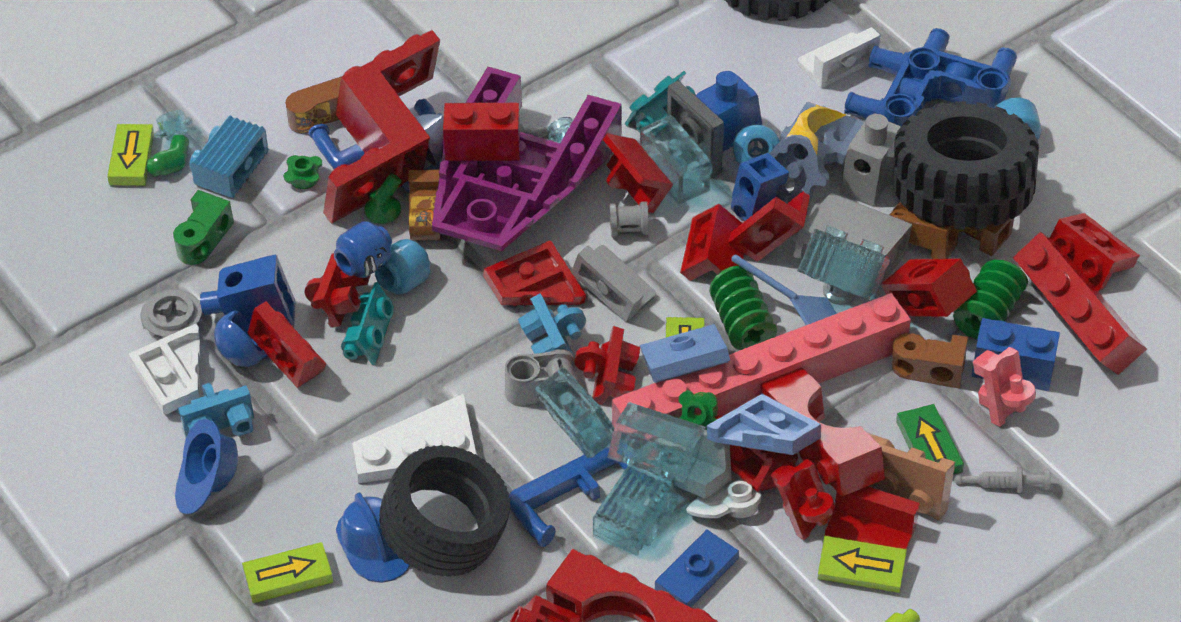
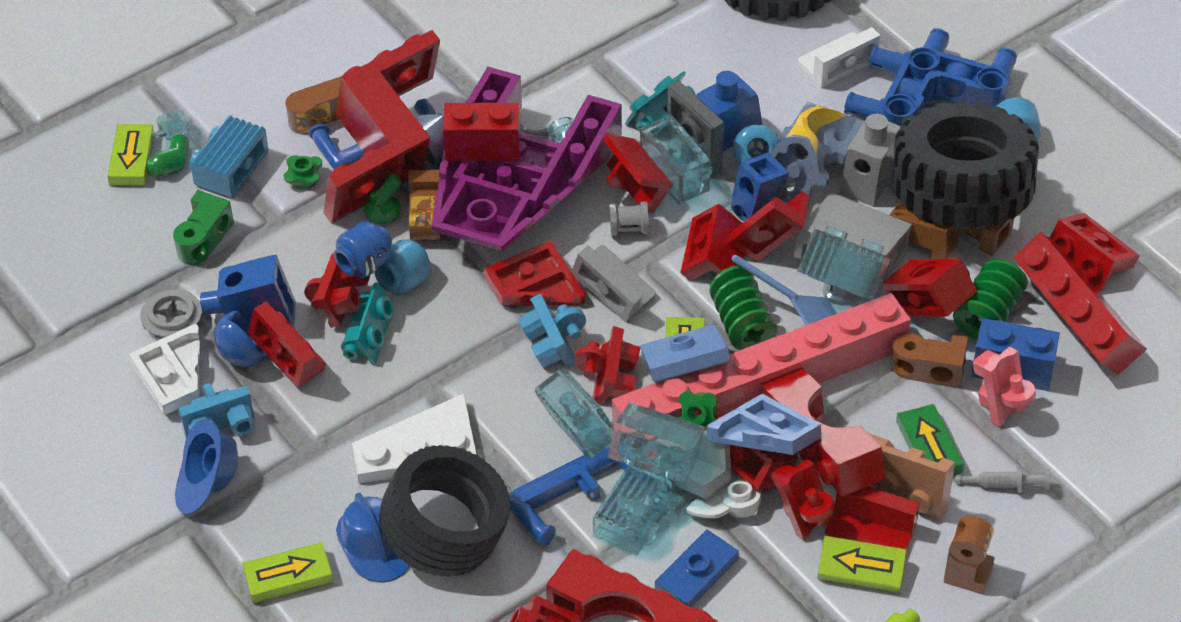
light grey piece [504,349,582,406] -> none
none -> dark orange leg [943,516,995,595]

